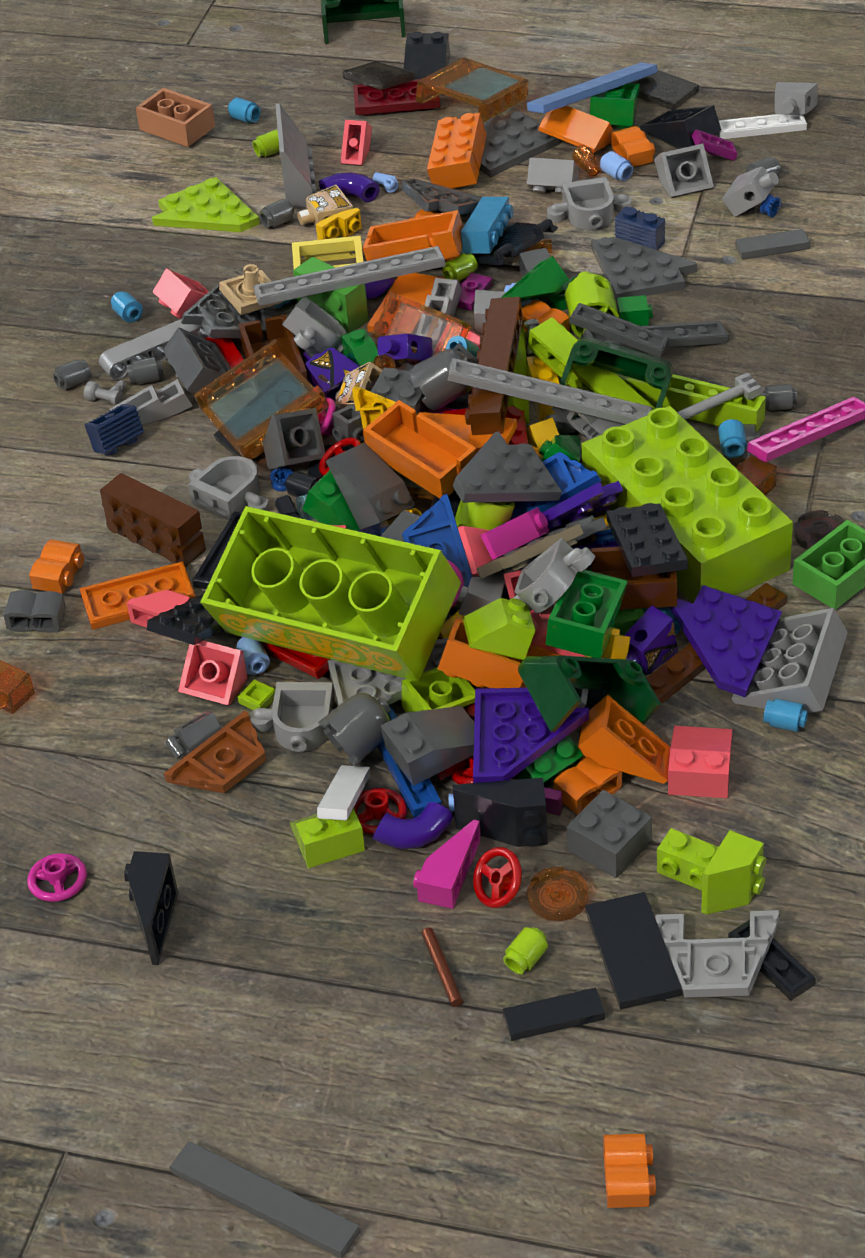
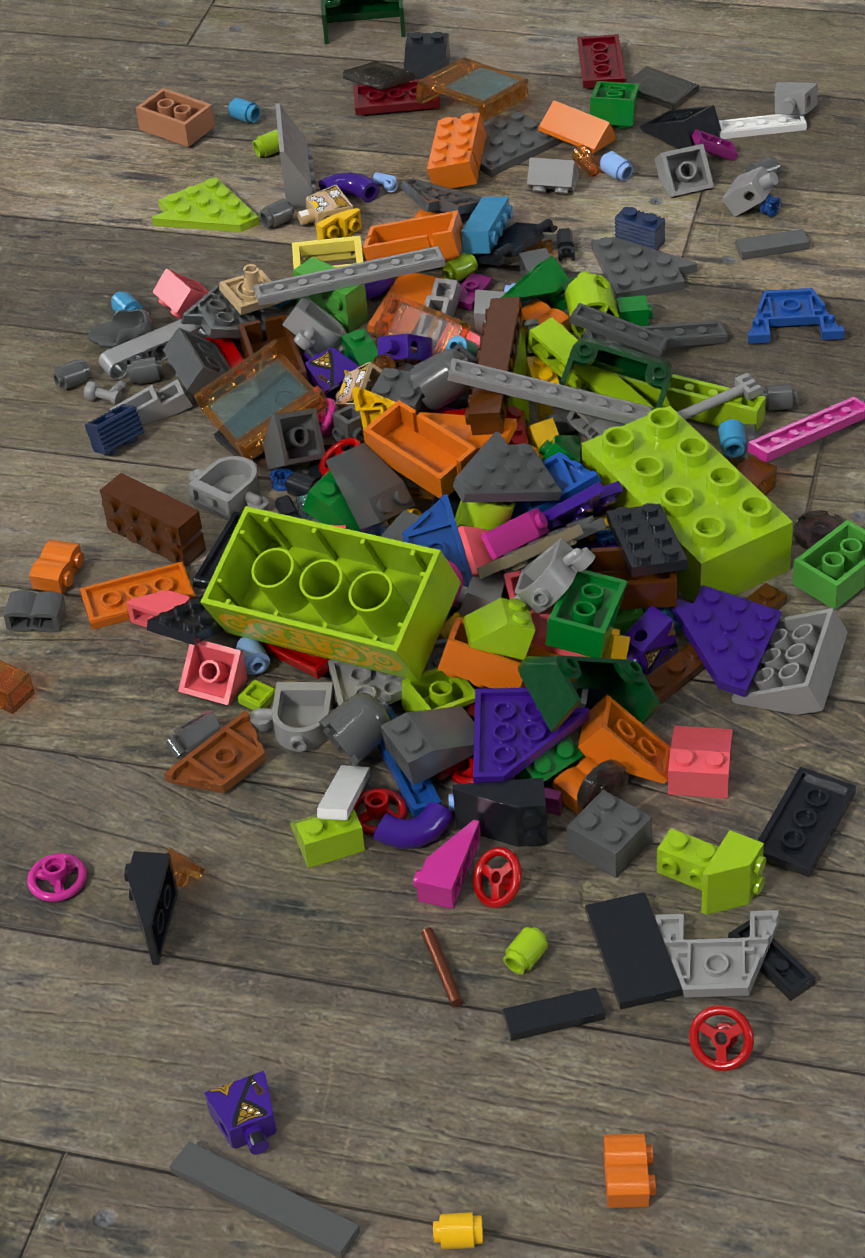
coral slope [340,120,372,166] -> none
medium blue tile [527,62,657,114] -> none
clear orange tile [527,866,588,921] -> none
light grey piece [547,177,632,230] -> none
orange brick [611,126,655,167] -> none
dark azure brick [763,698,808,732] -> none
none -> dark grey hair [88,309,154,349]
none -> clear orange tile [166,848,205,887]
none -> dark purple torso [204,1071,277,1155]
none -> yellow brick [433,1212,483,1250]
none -> black bar [556,228,575,261]
none -> dark red plate [577,34,625,89]
none -> clear smoke tile [577,759,629,809]
none -> red piece [689,1005,754,1071]
none -> blue wing [748,288,844,344]
none -> black plate [757,767,856,878]

